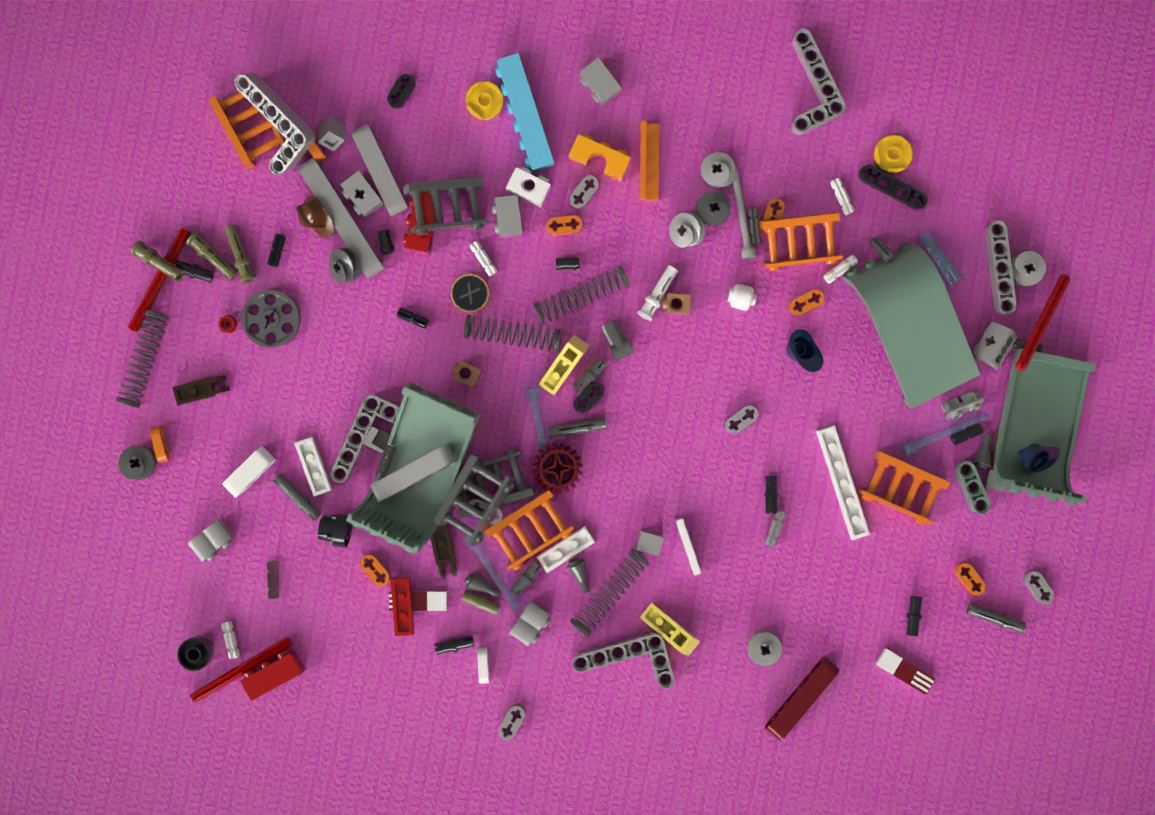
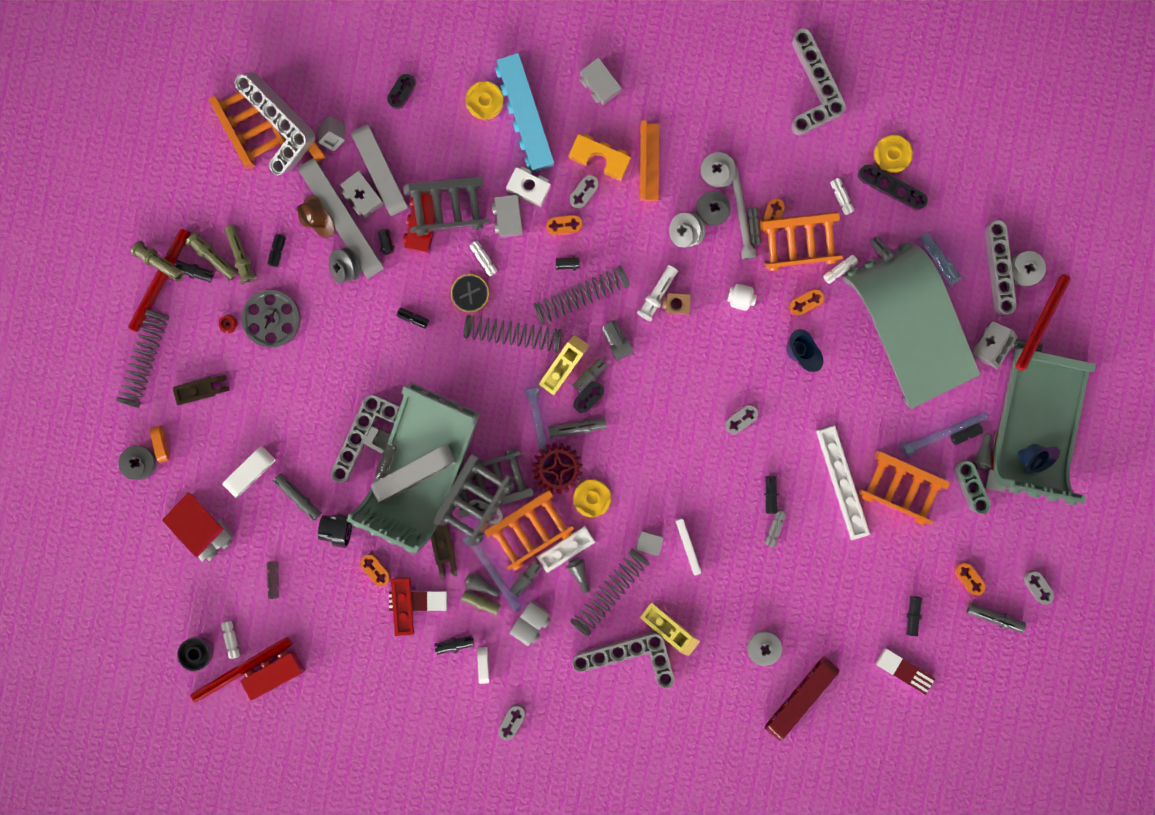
white tile [294,436,333,497] -> none
medium nougat brick [451,361,483,388] -> none
light grey hinge [941,391,984,420] -> none
none -> red tile [162,492,224,557]
none -> yellow tile [573,479,611,517]

